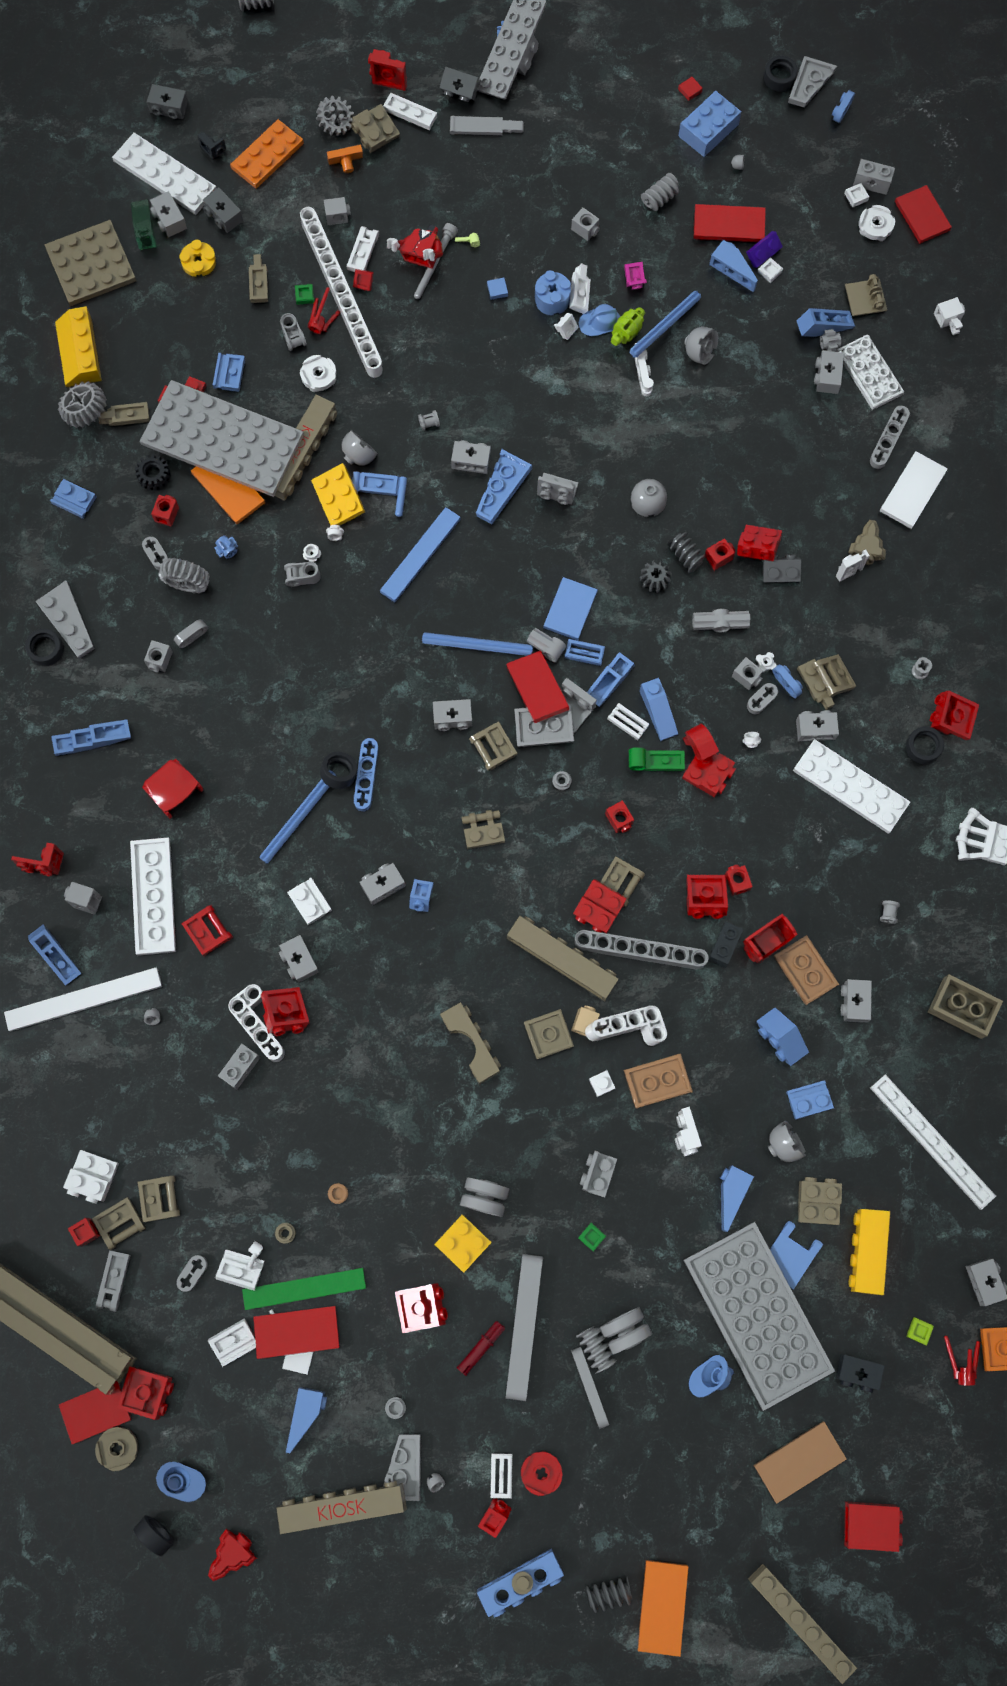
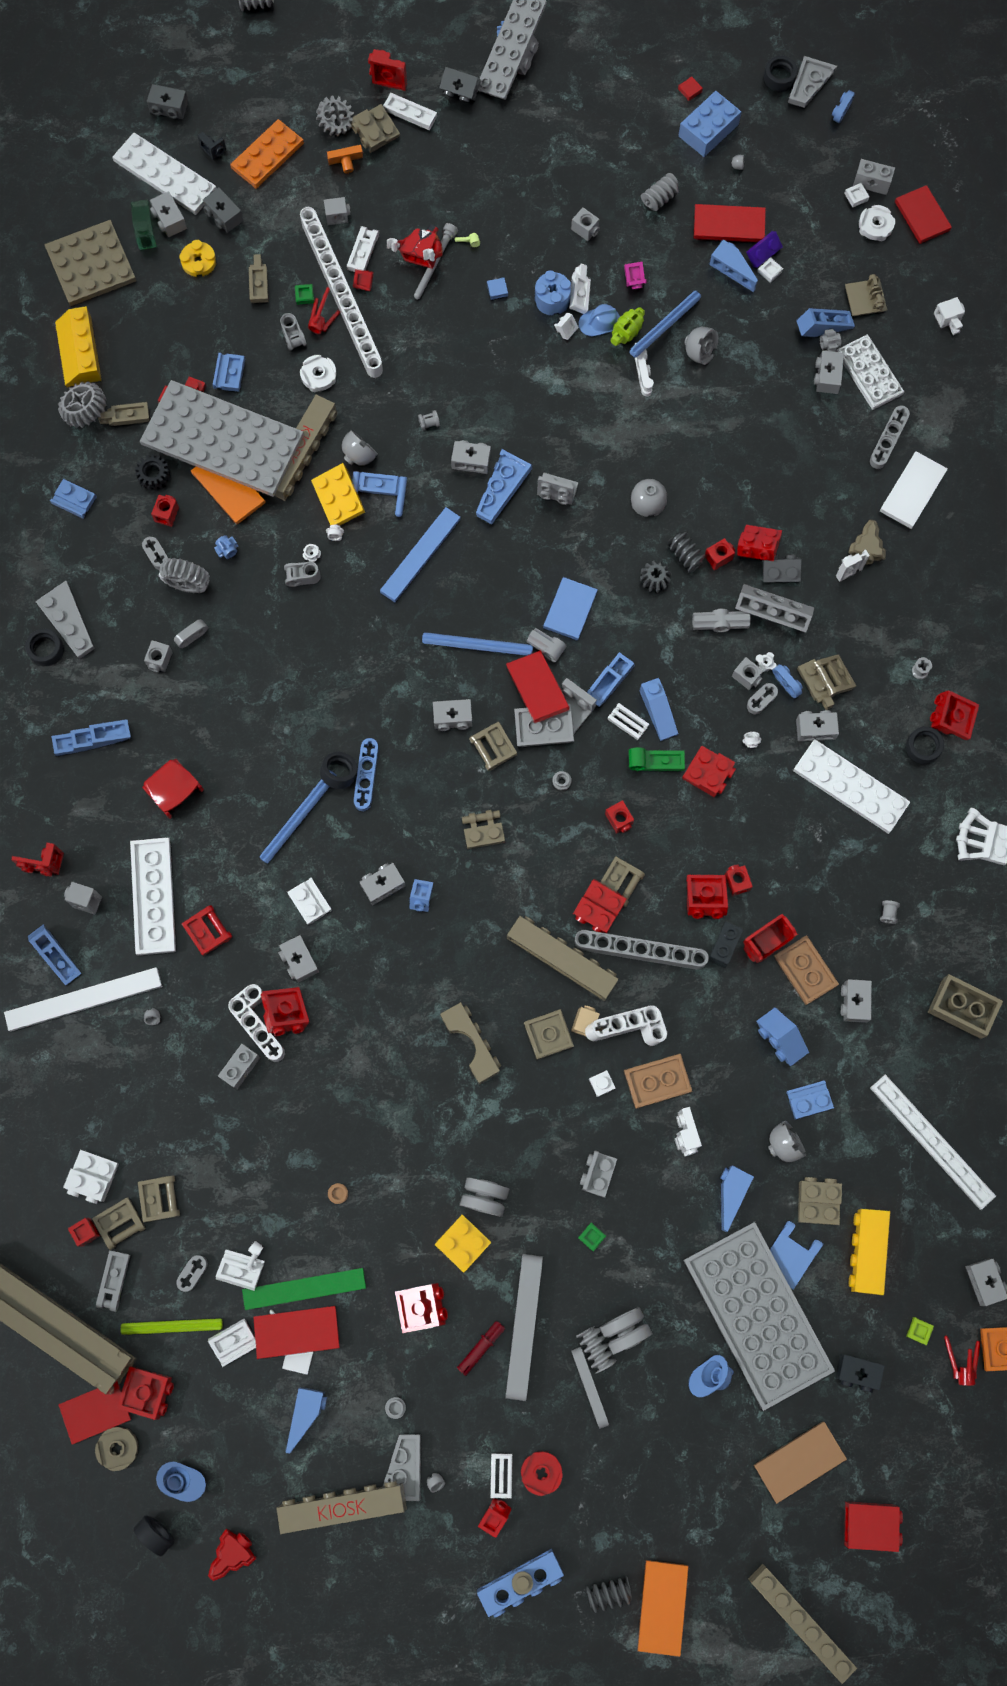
dark tan plate [275,1223,296,1244] -> none
light grey piece [450,116,524,135] -> none
medium blue tile [565,639,605,666] -> none
red brick [683,724,719,760] -> none
none -> lime axle [121,1319,223,1335]
none -> light grey brick [735,584,814,632]

